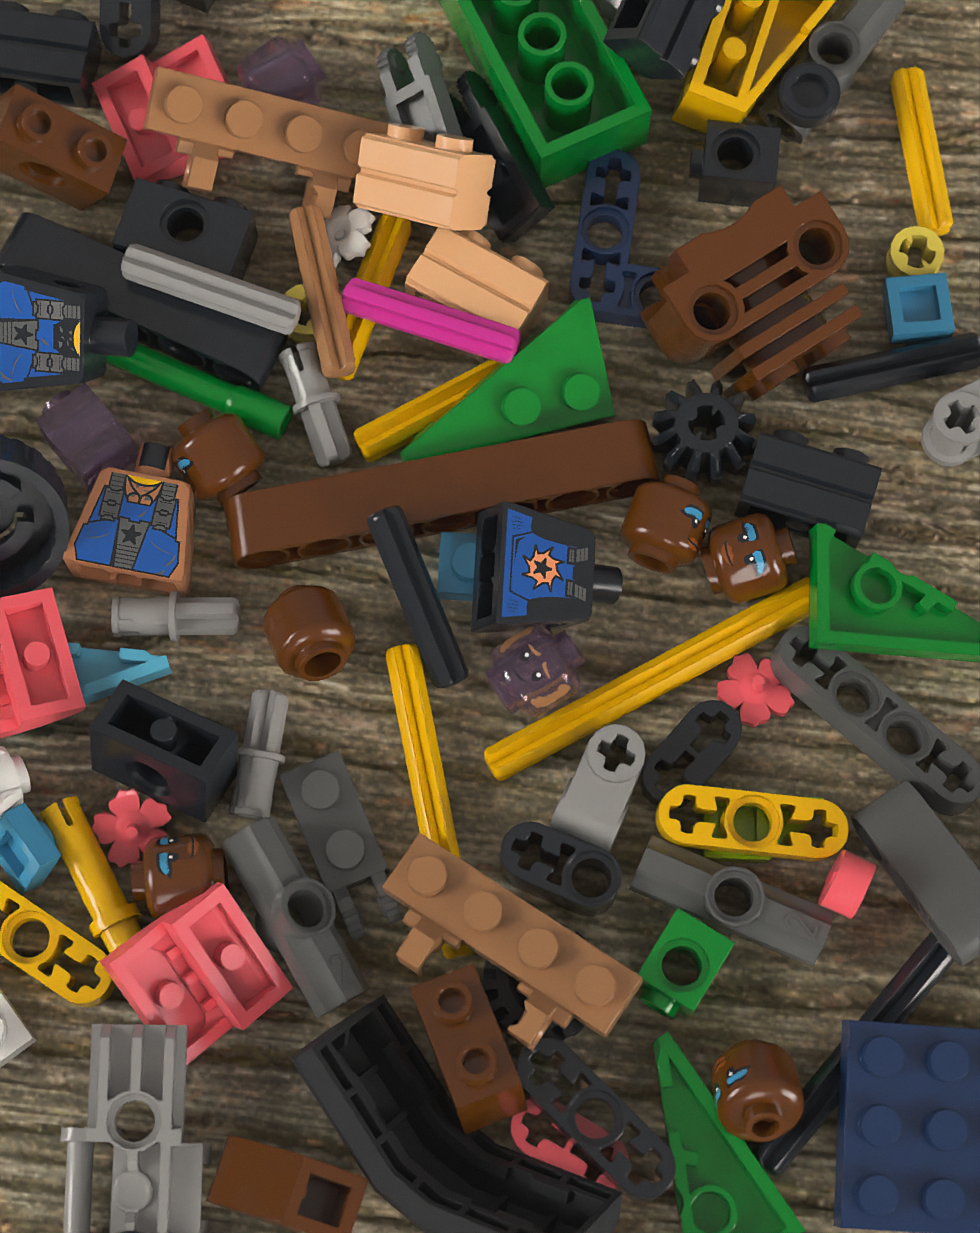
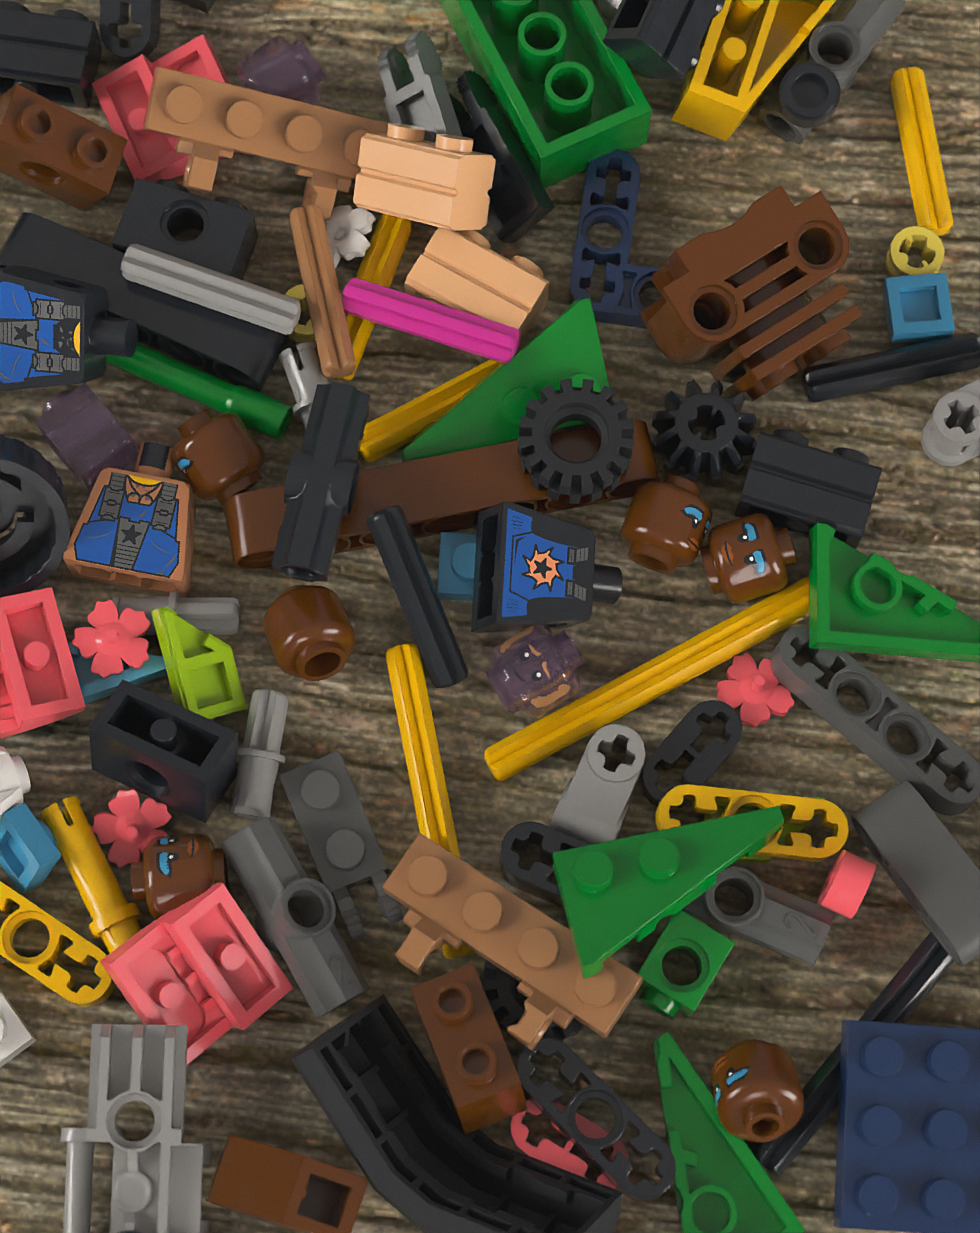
black brick [688,120,781,207] -> none
none -> coral plant [72,600,151,679]
none -> lime tile [151,607,247,719]
none -> black piece [272,382,371,583]
none -> black tyre [518,378,635,504]
none -> green wing [553,806,784,979]

